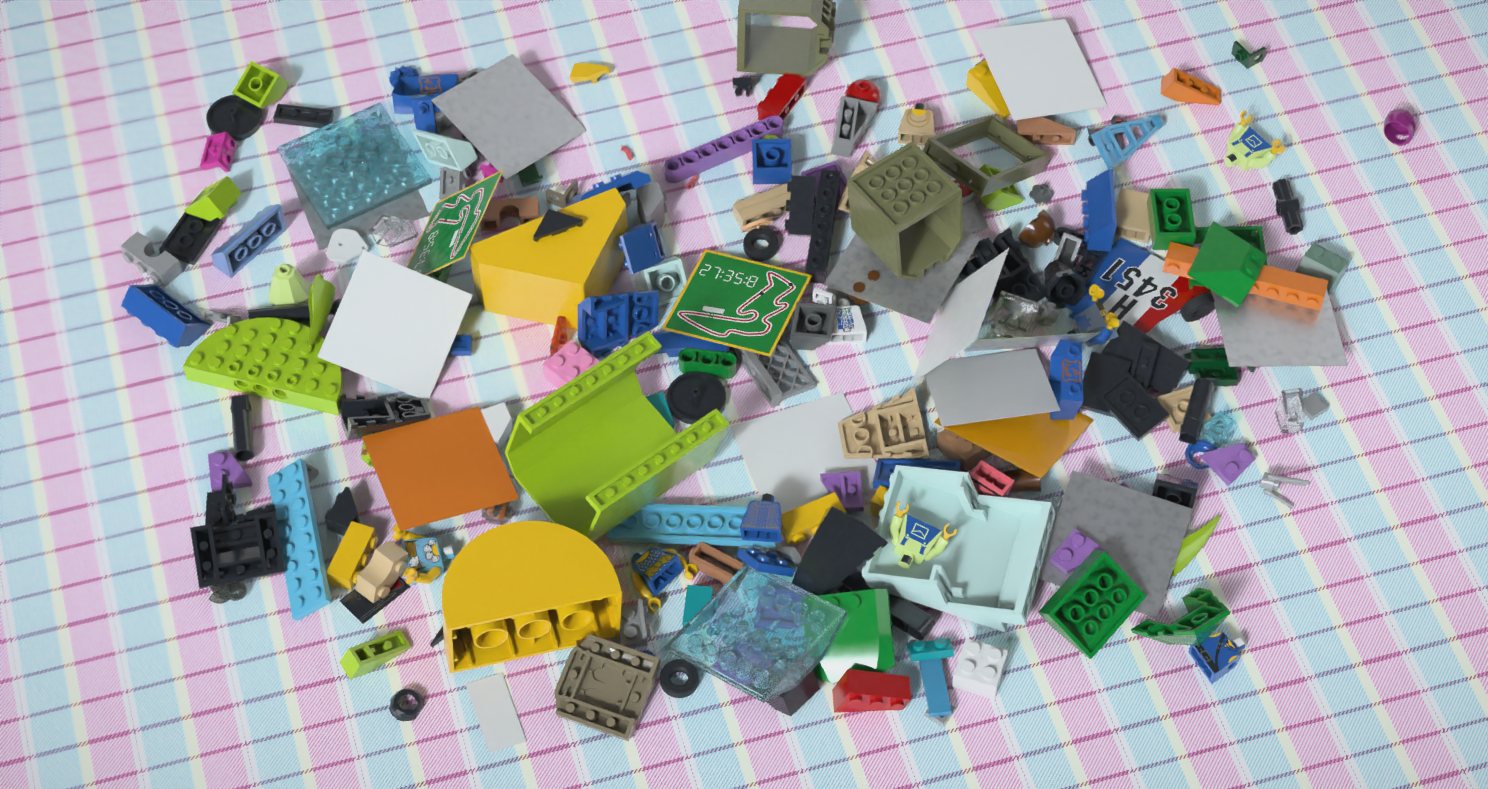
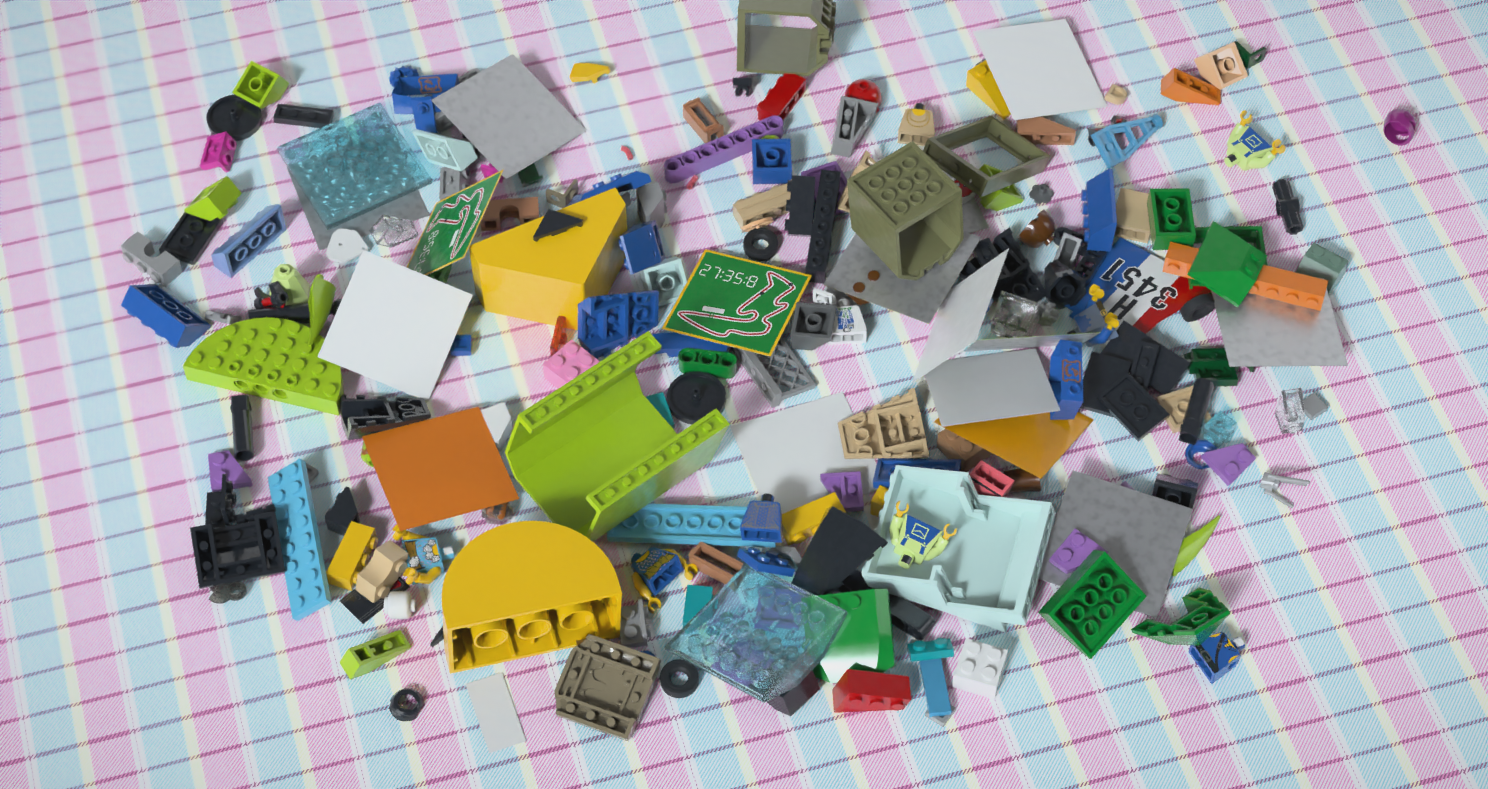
none -> black piece [254,281,289,309]
none -> white head [384,591,416,619]
none -> nougat window [683,97,724,143]
none -> tan tile [1104,84,1127,105]
none -> light nougat slope [1194,42,1248,89]

